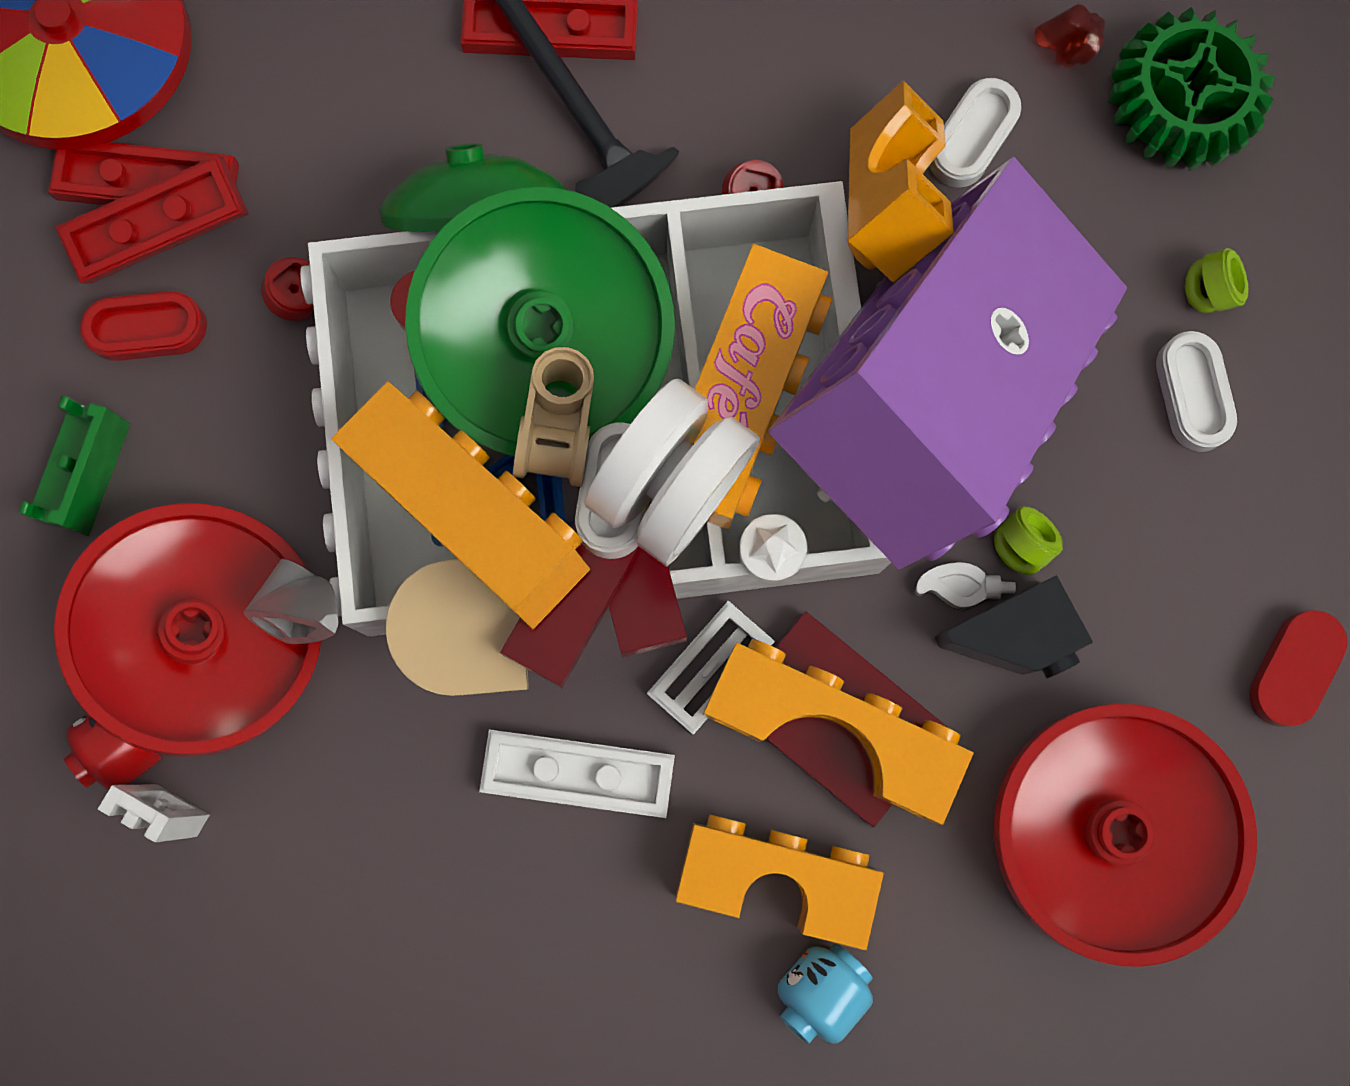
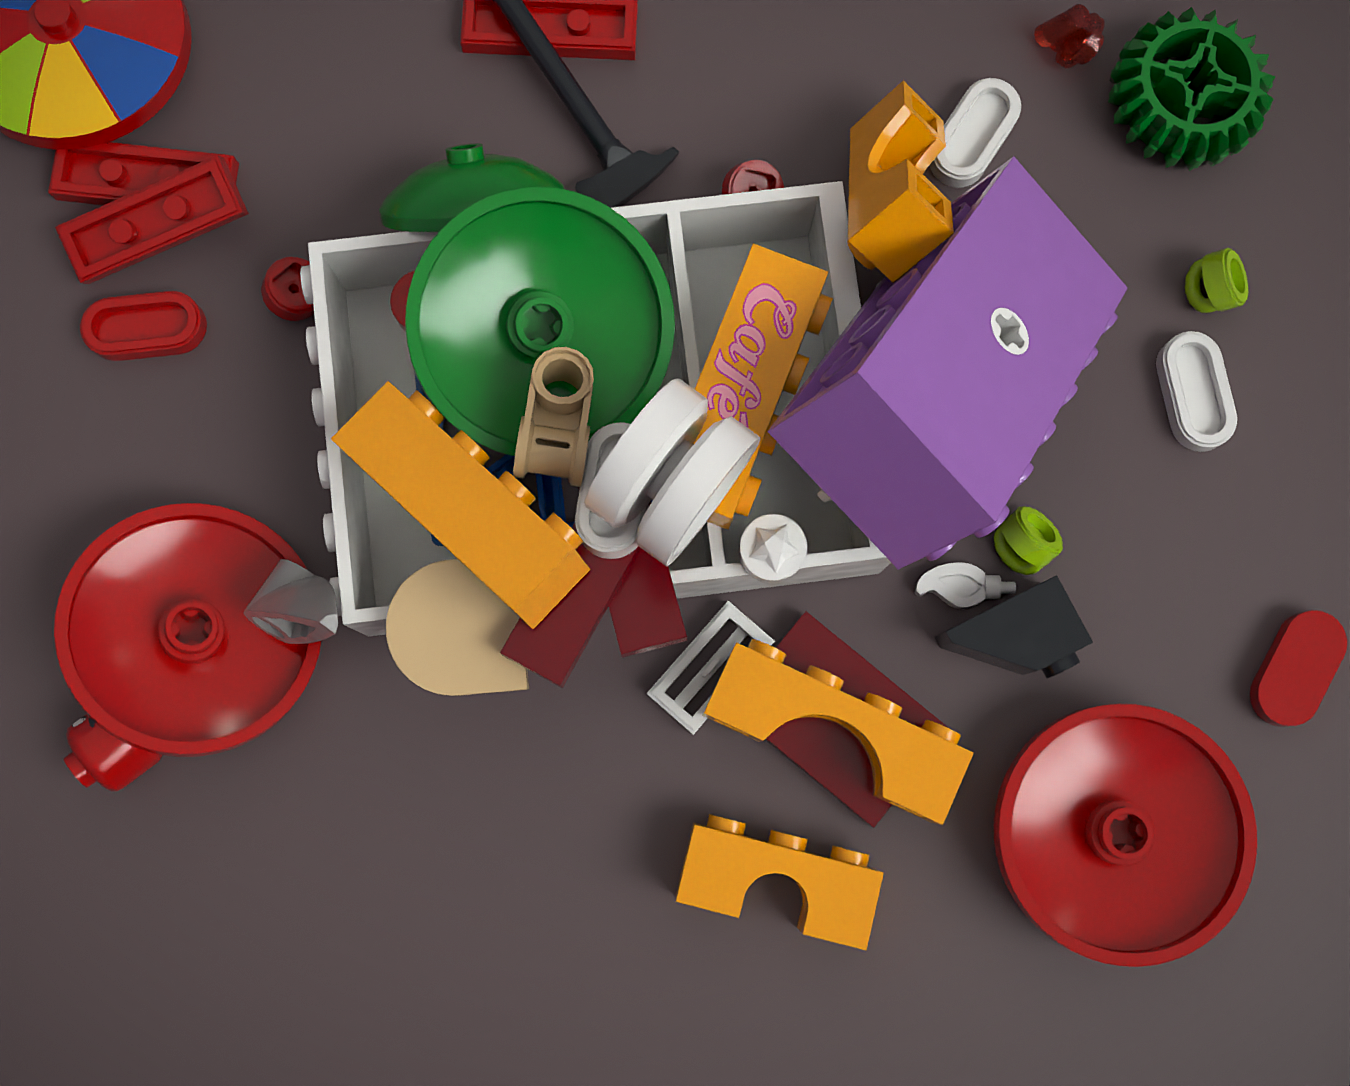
green hinge [18,395,131,536] -> none
white tile [98,784,210,843] -> none
white tile [479,729,675,818] -> none
medium azure head [777,943,873,1044] -> none

